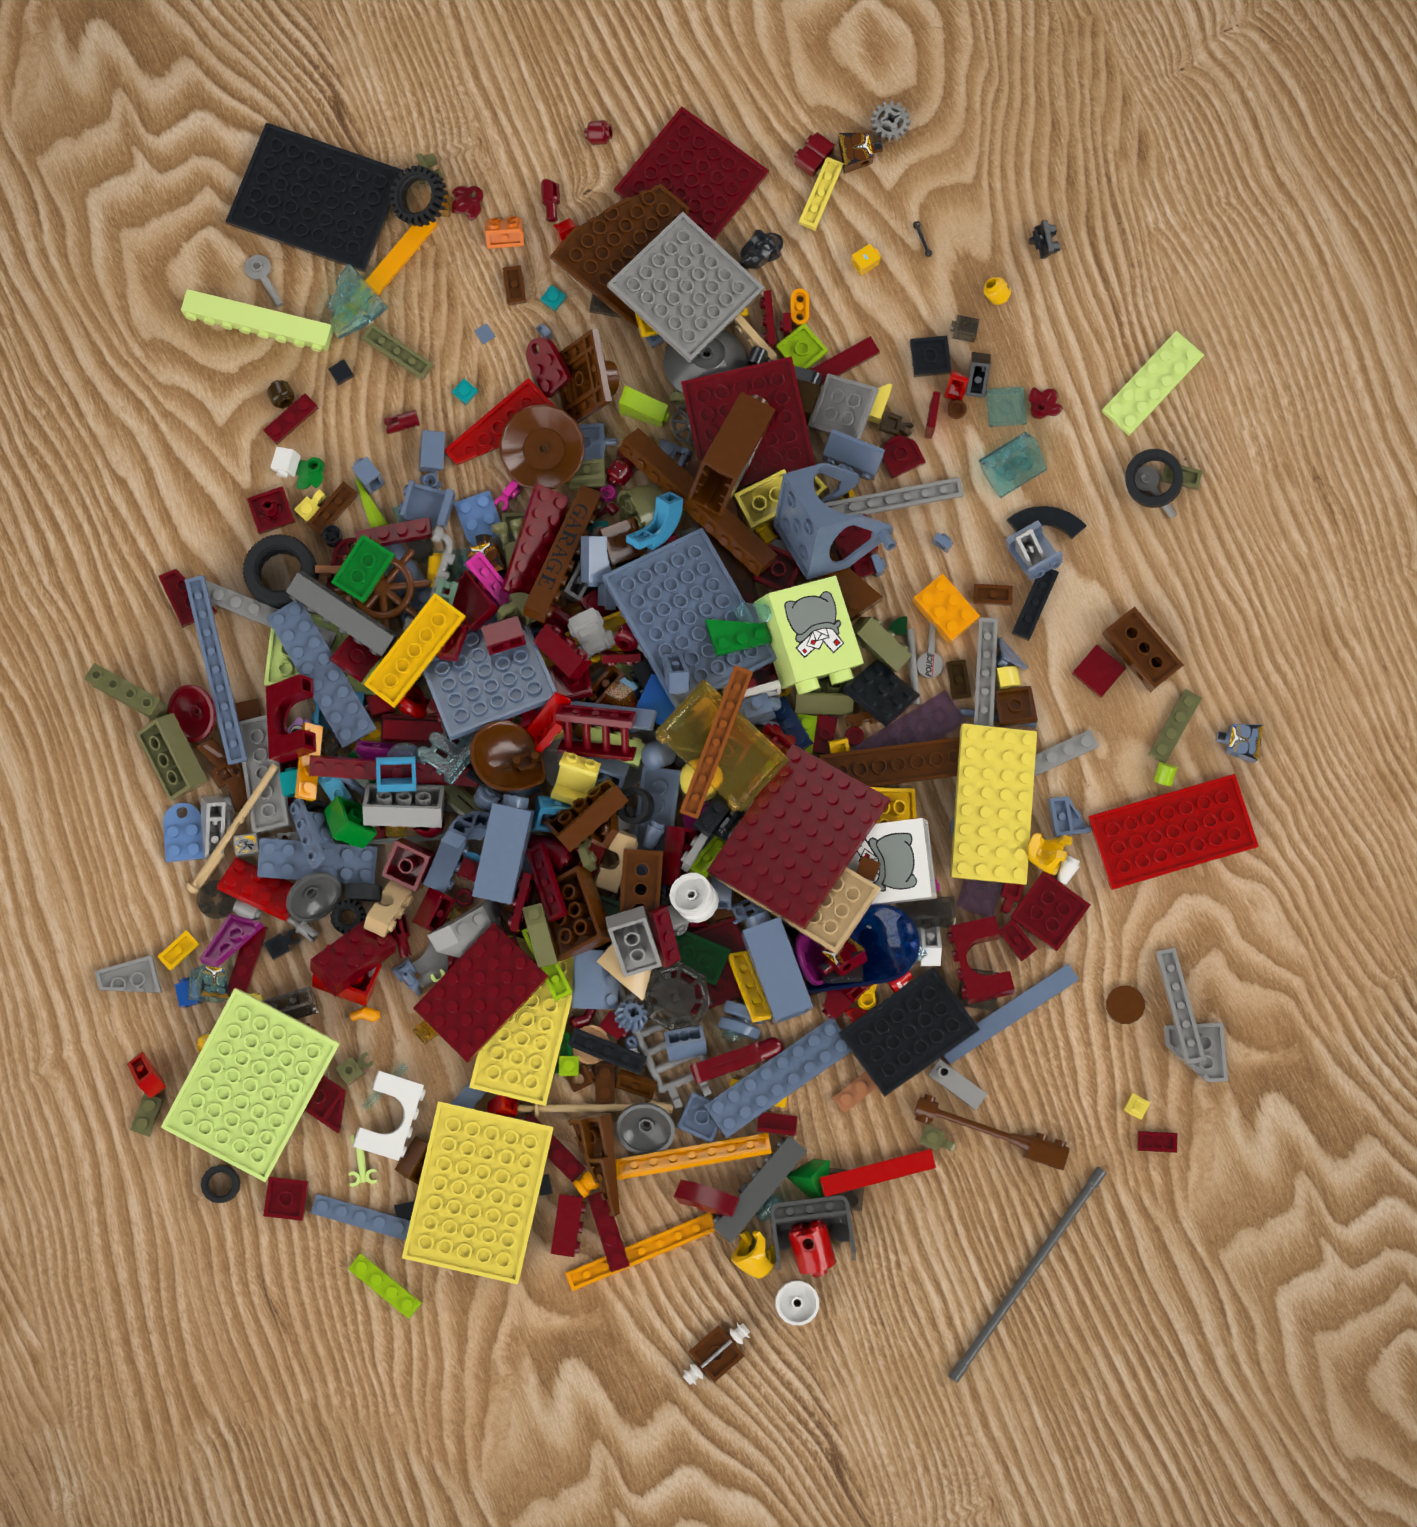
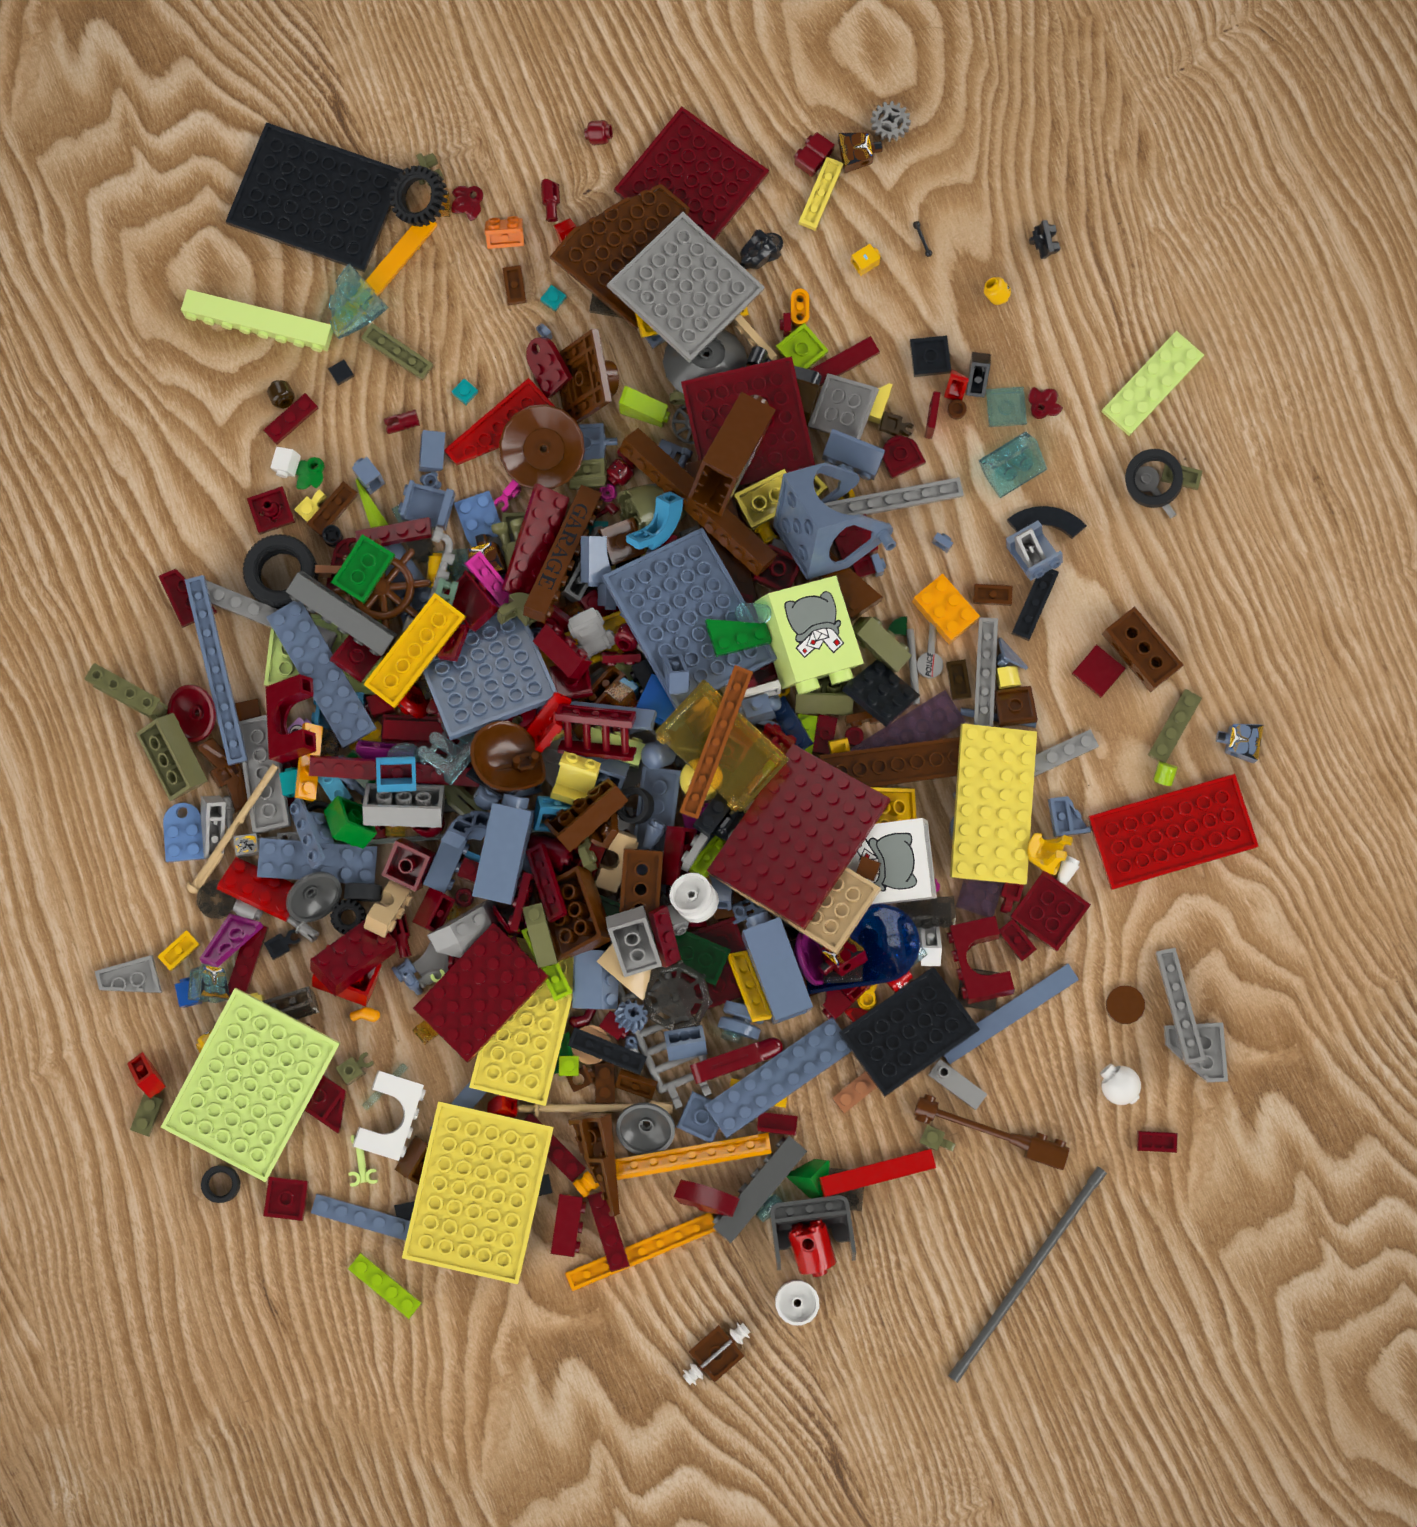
light grey piece [245,255,283,307] -> none
sand blue sticker [474,323,496,344] -> none
dark red brick [481,616,526,655] -> none
yellow piece [731,1230,776,1279] -> none
dark red plate [760,290,776,350] -> none
clear smoke brick [950,315,979,343] -> none
light yellow tile [1123,1093,1150,1120] -> none
none -> dark red wheel [491,904,513,935]
none -> white brick [1100,1064,1141,1105]

